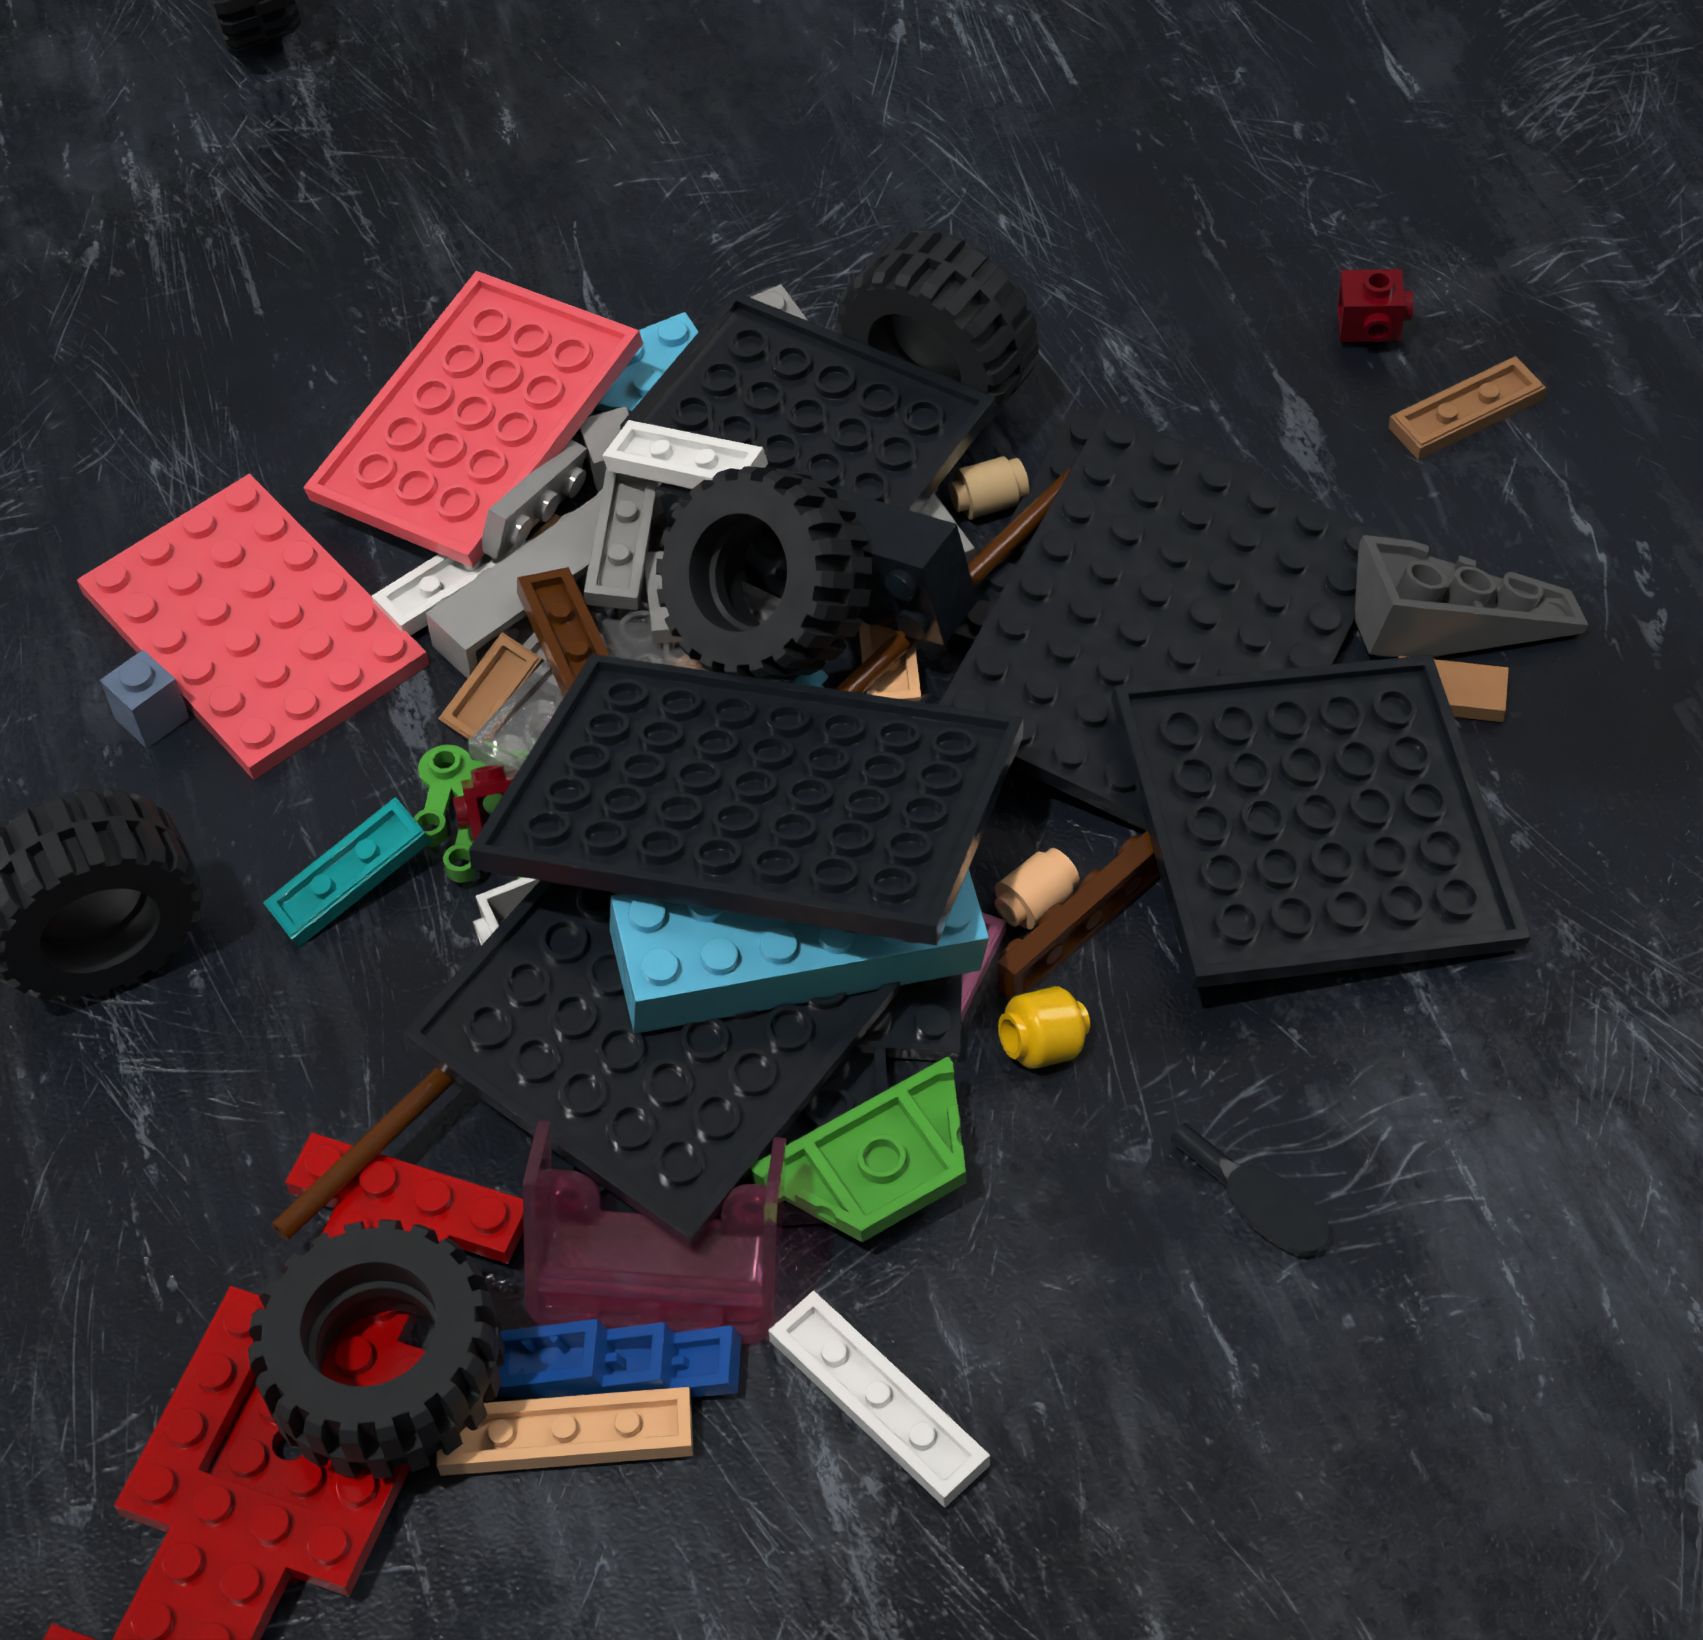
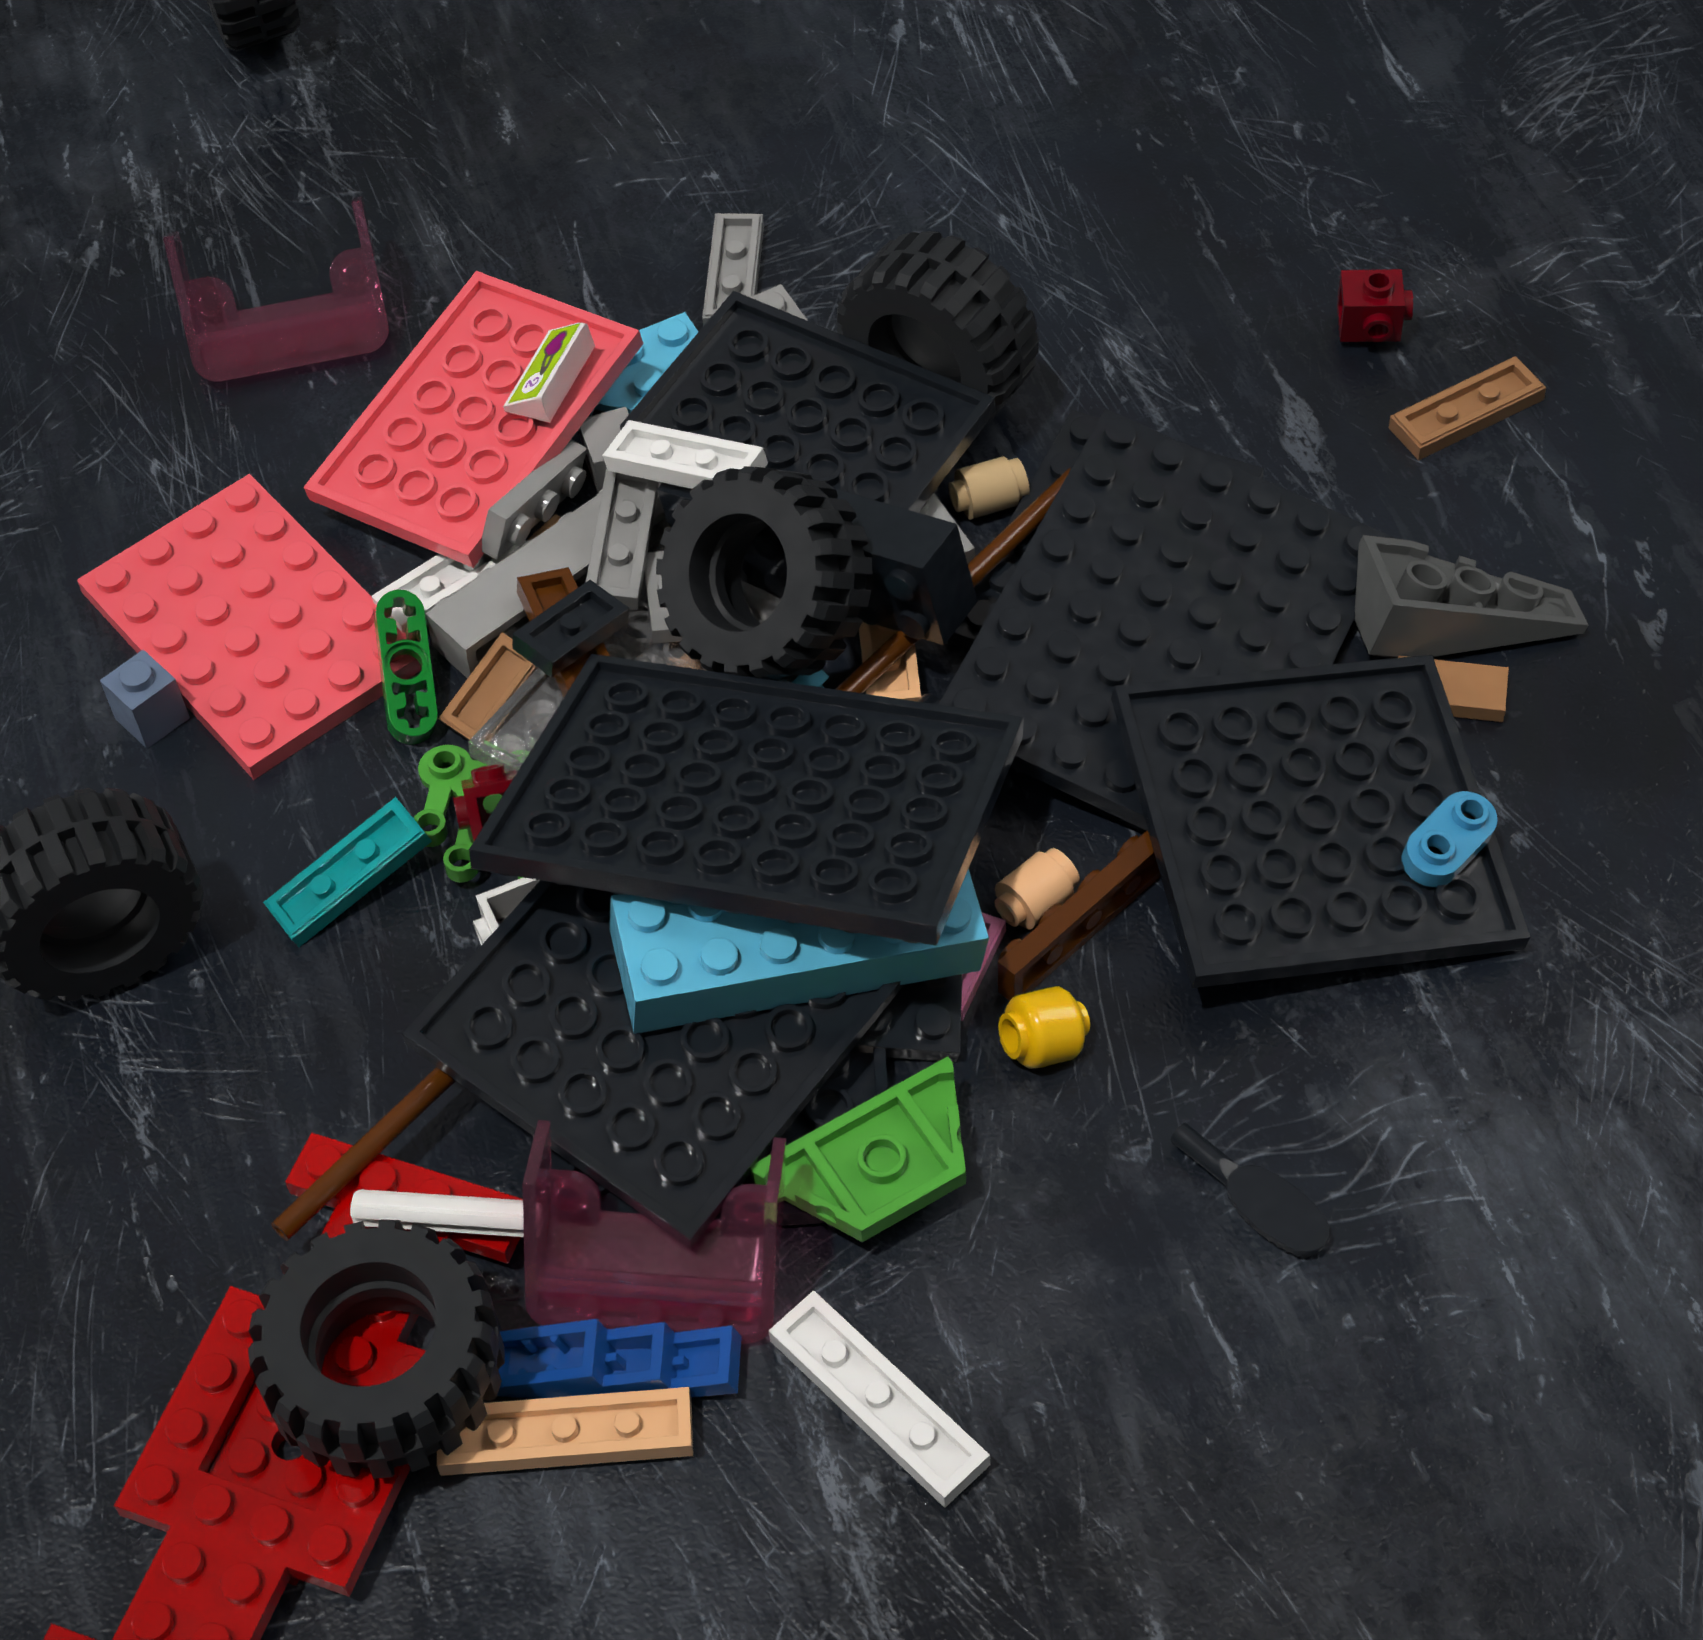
none -> clear pink windscreen [163,196,389,382]
none -> white axle [350,1189,533,1237]
none -> green beam [374,590,438,745]
none -> white slope [503,323,595,423]
none -> black plate [512,580,630,678]
none -> light grey tile [702,213,764,326]
none -> dark azure plate [1402,791,1497,887]

